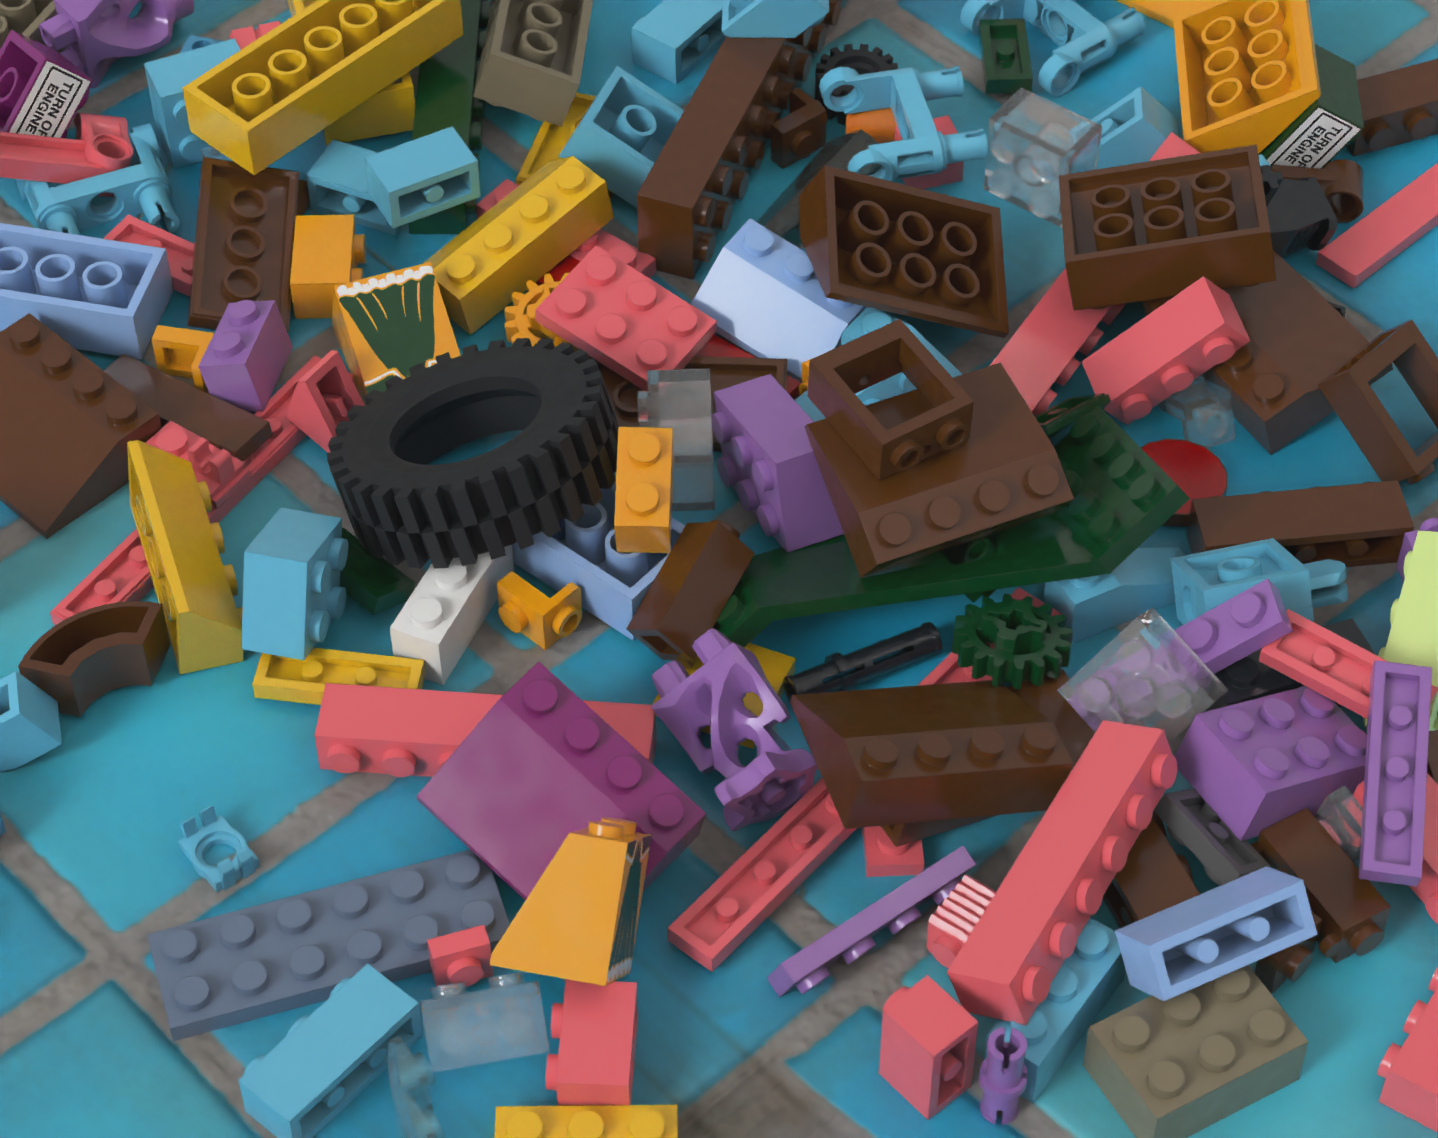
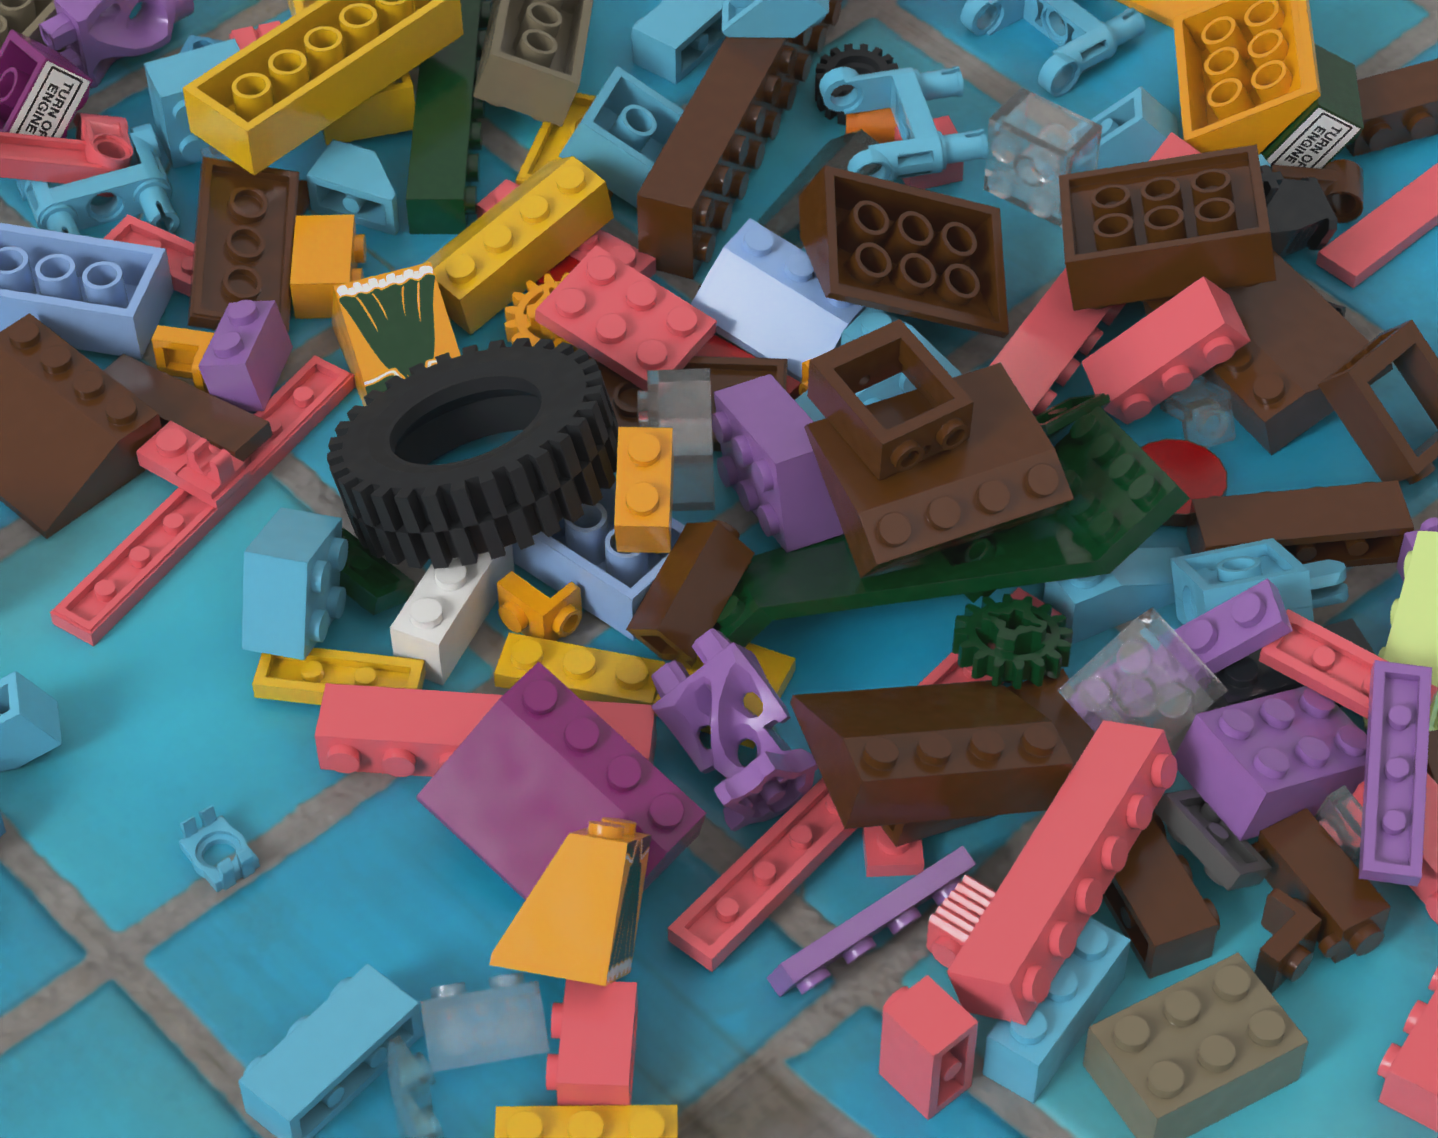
reddish brown brick [18,601,171,717] -> none
yellow slope [127,440,243,675] -> none
sand blue plate [147,849,510,1041] -> none
coral slope [285,350,365,453] -> none
medium azure brick [364,126,481,228] -> none
coral plate [427,925,494,991] -> none
reddish brown bracket [771,88,827,169] -> none
black pin [783,622,943,702] -> none
dark green plate [978,19,1033,94] -> none
medium lavender pin [979,1027,1028,1125] -> none
light blue brick [1115,866,1318,1001] -> none
none -> yellow plate [494,632,665,705]

